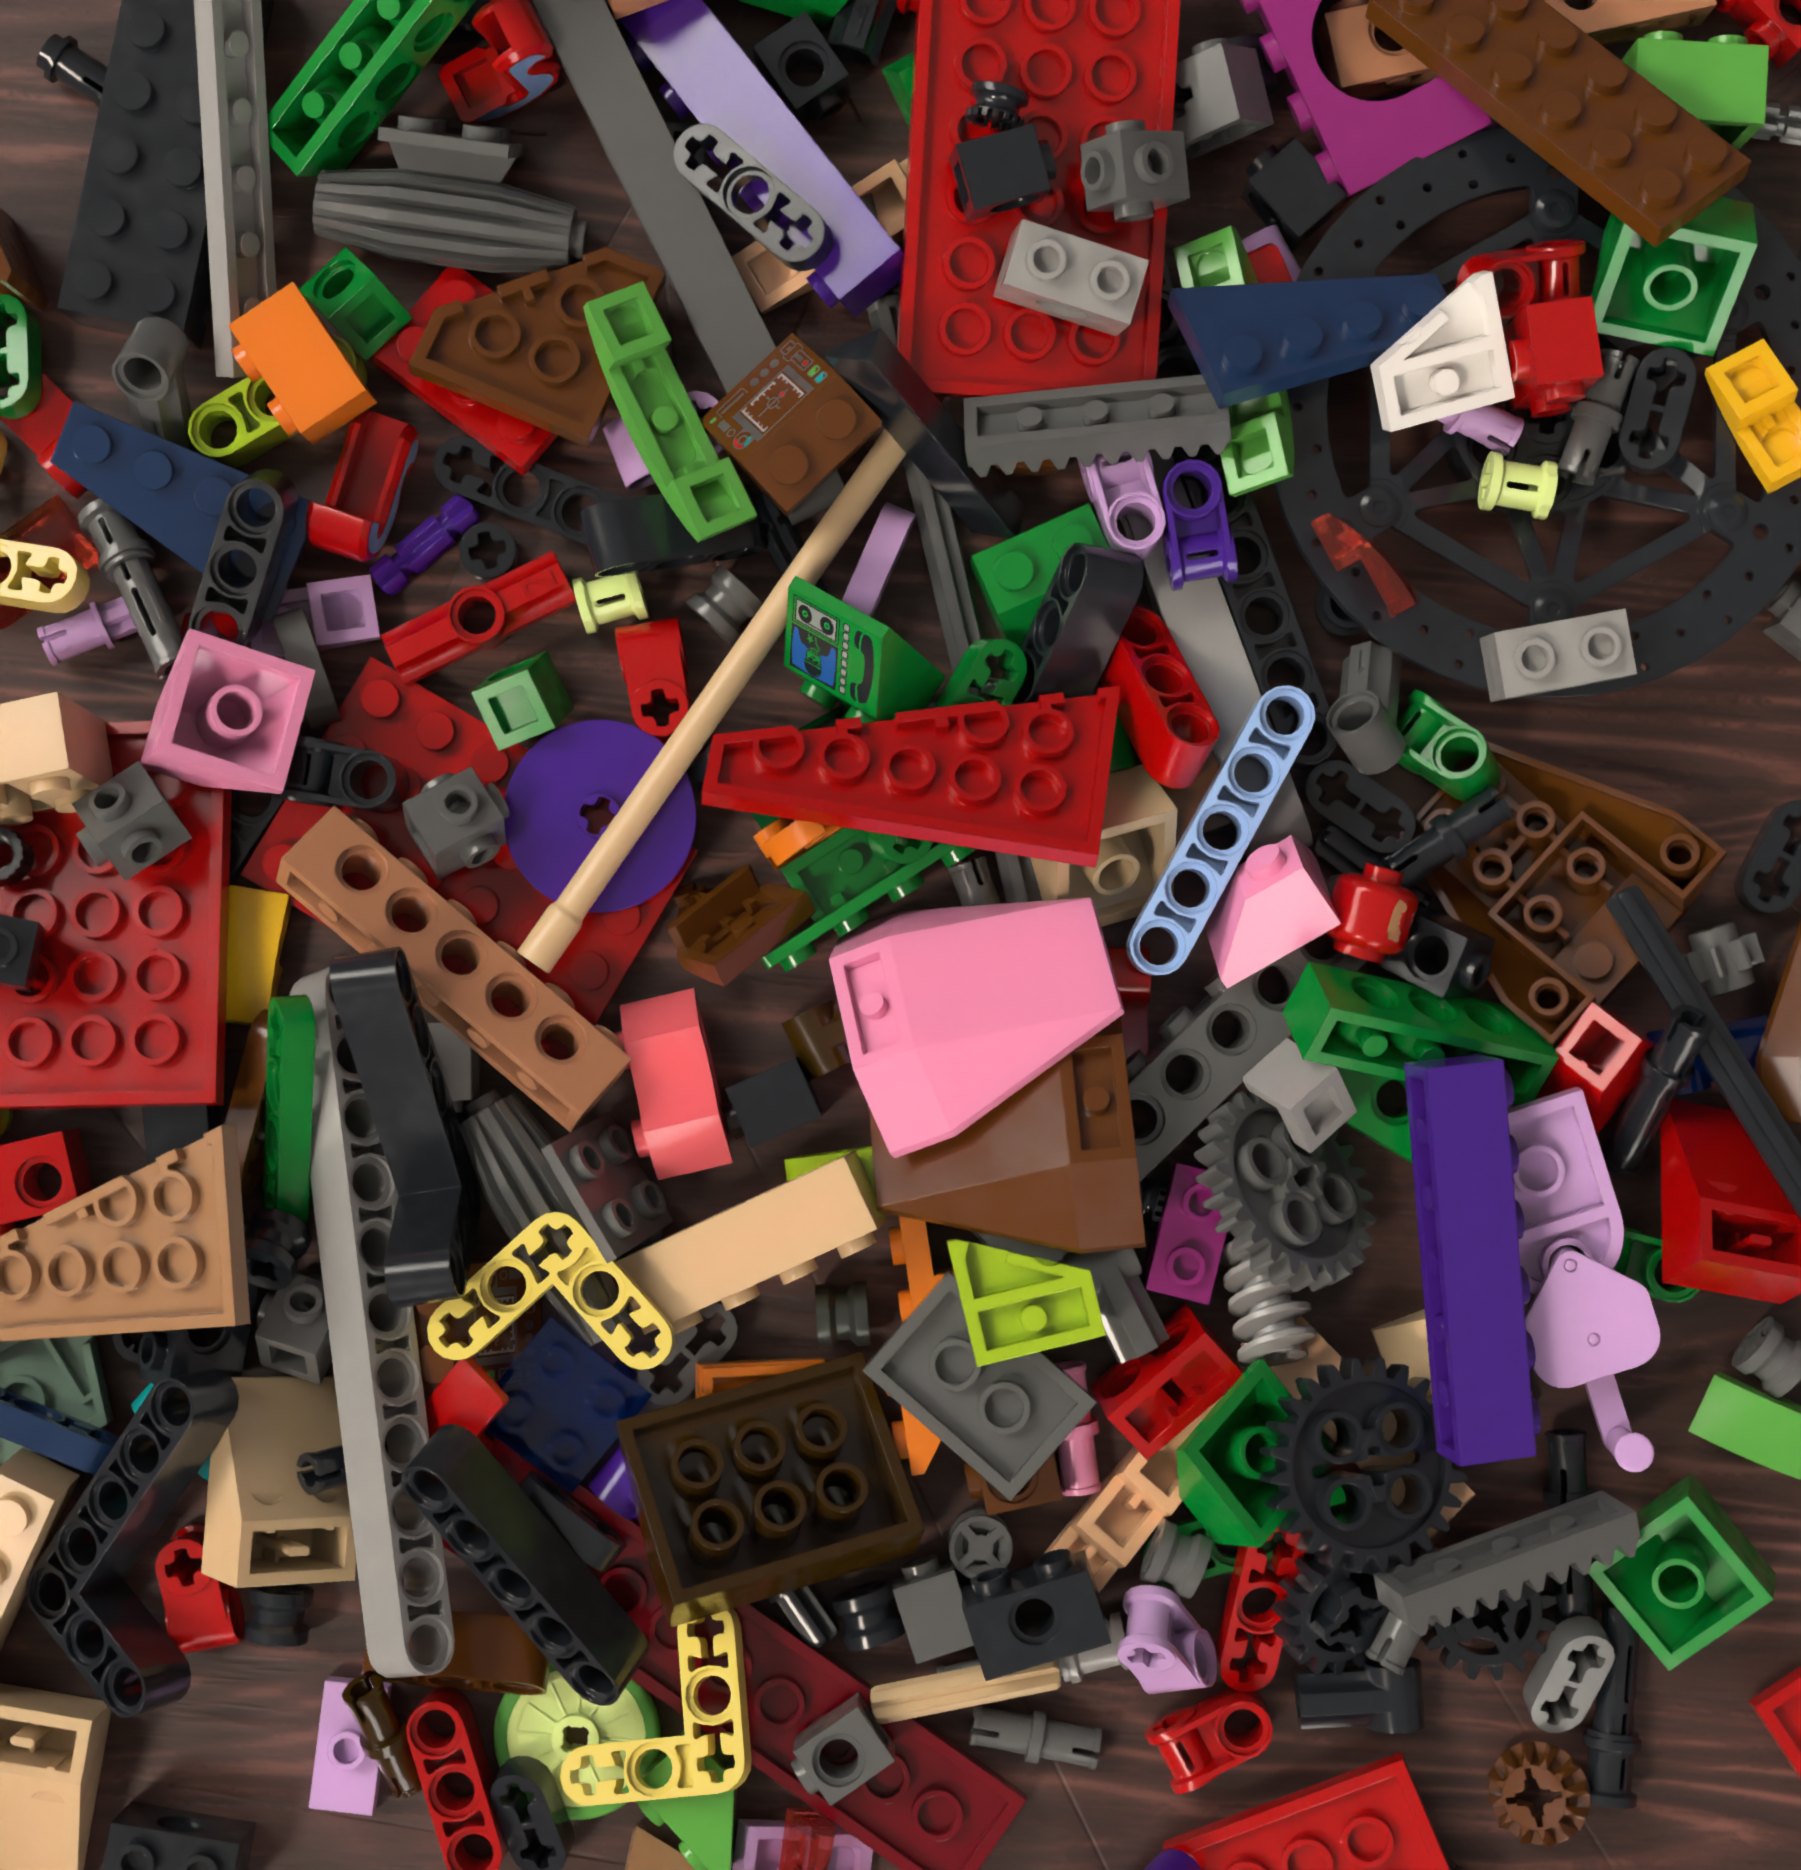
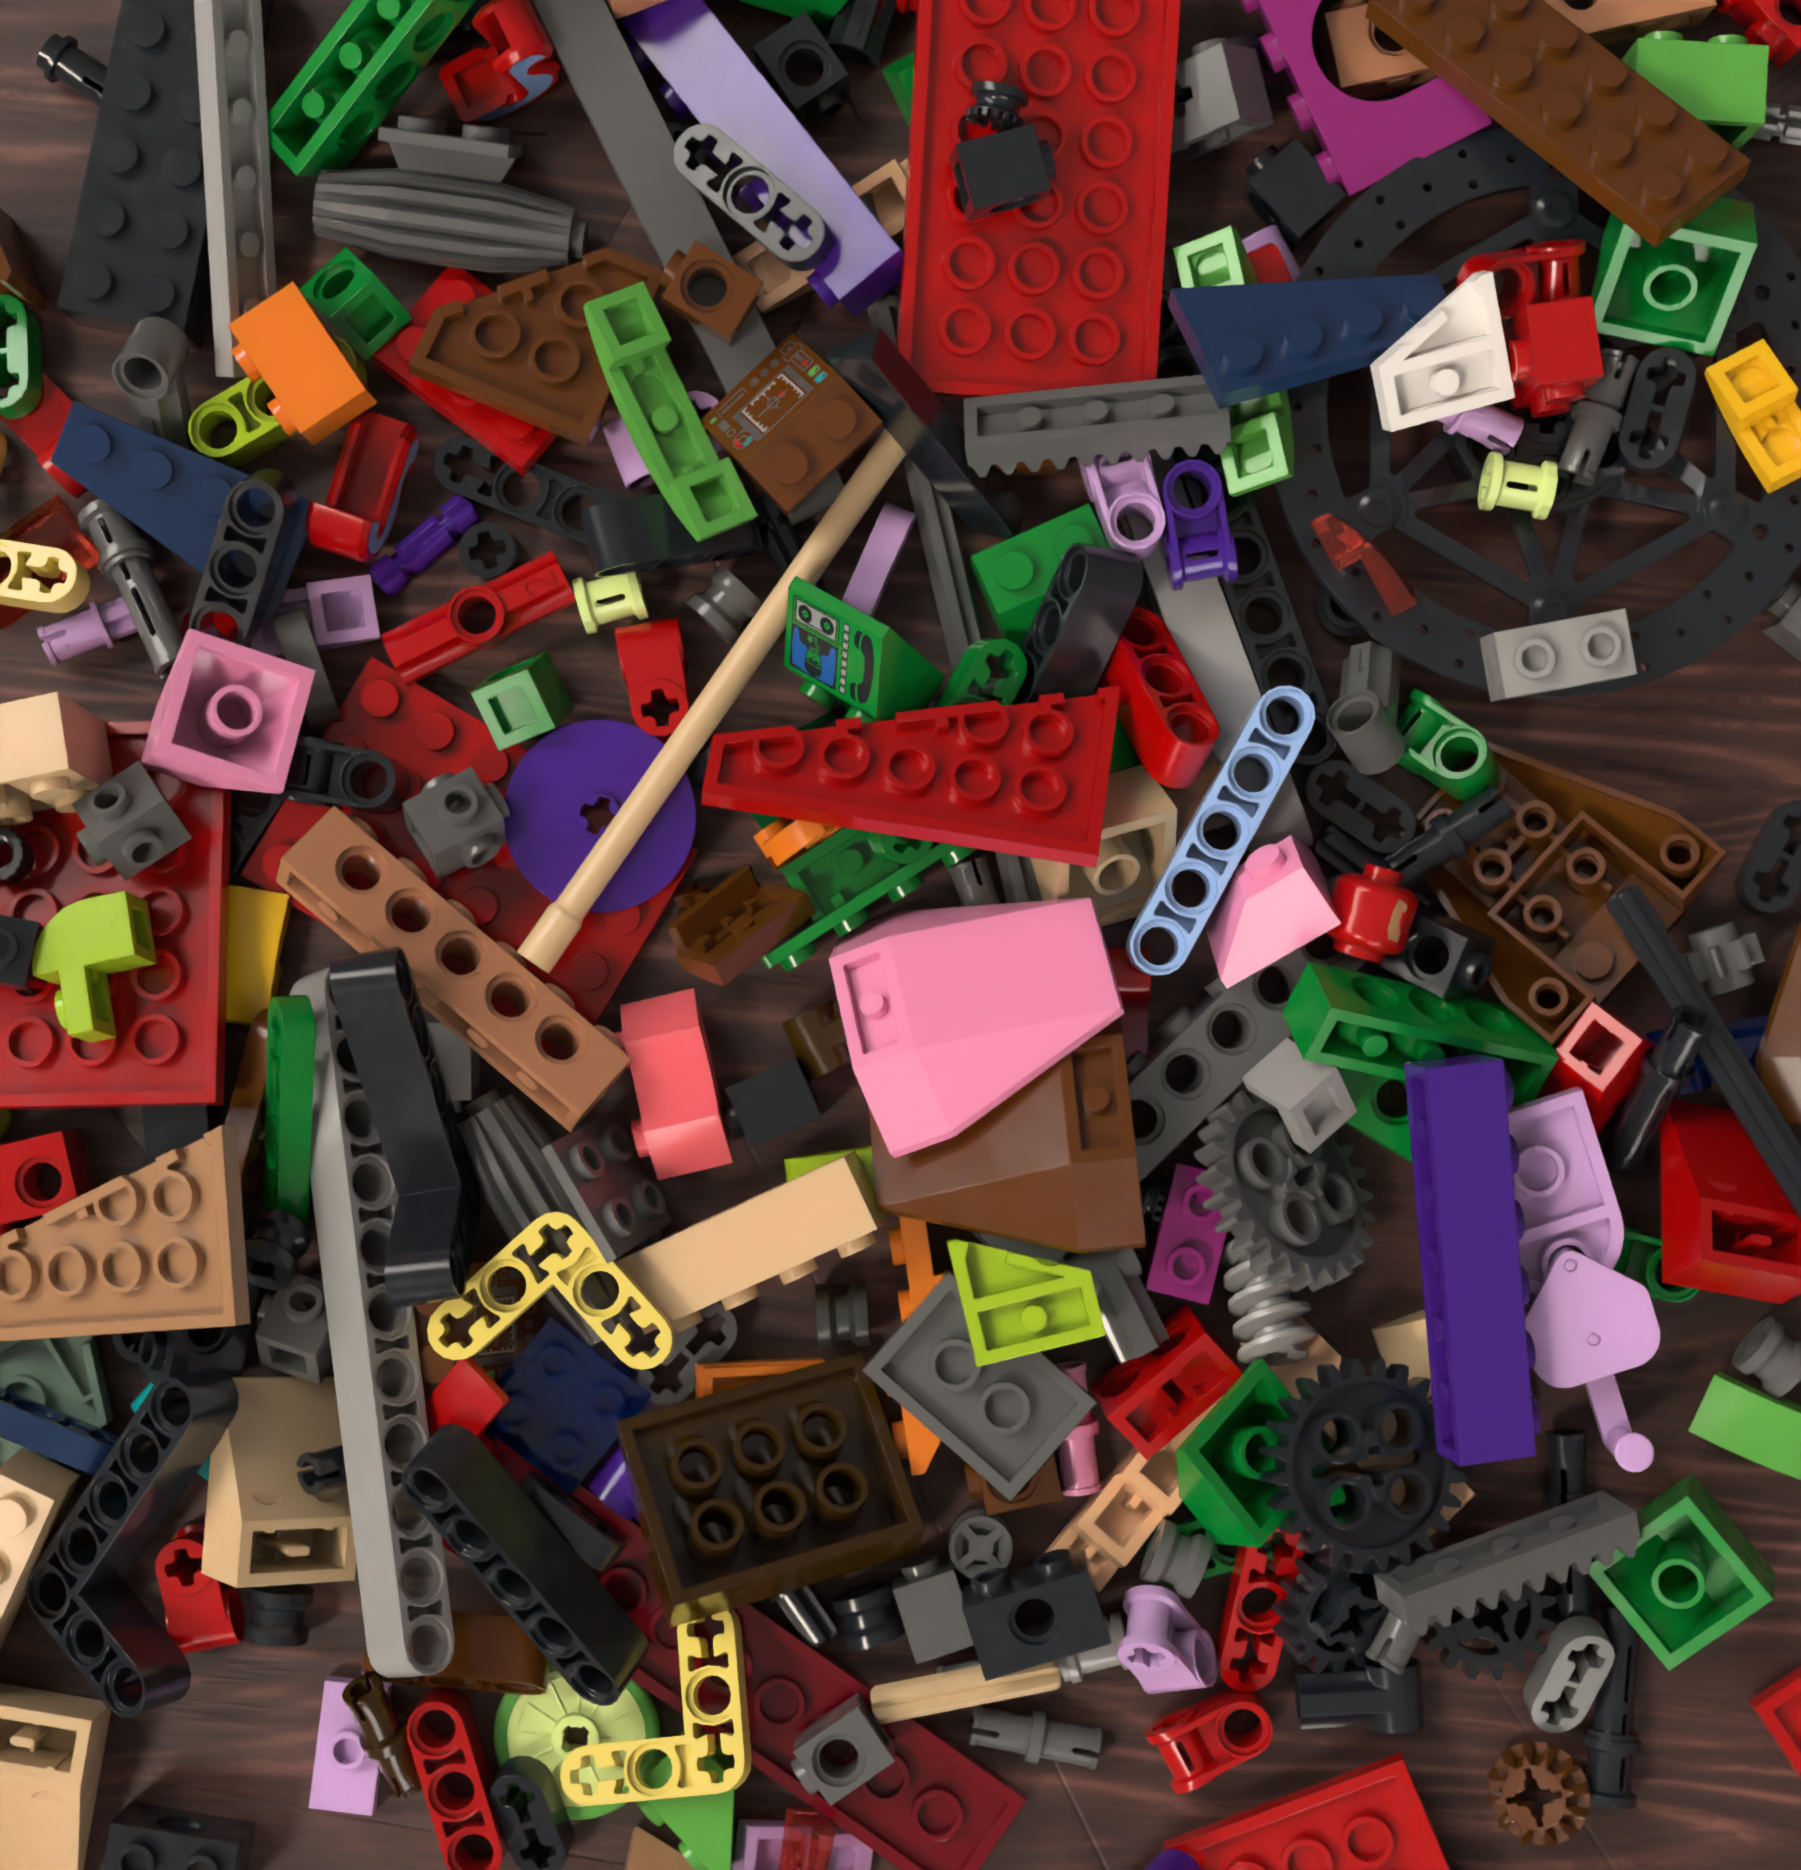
light grey brick [993,219,1149,336] -> none
dark grey brick [1080,120,1190,222] -> none
none -> lime brick [32,891,157,1043]
none -> reddish brown brick [658,240,764,347]

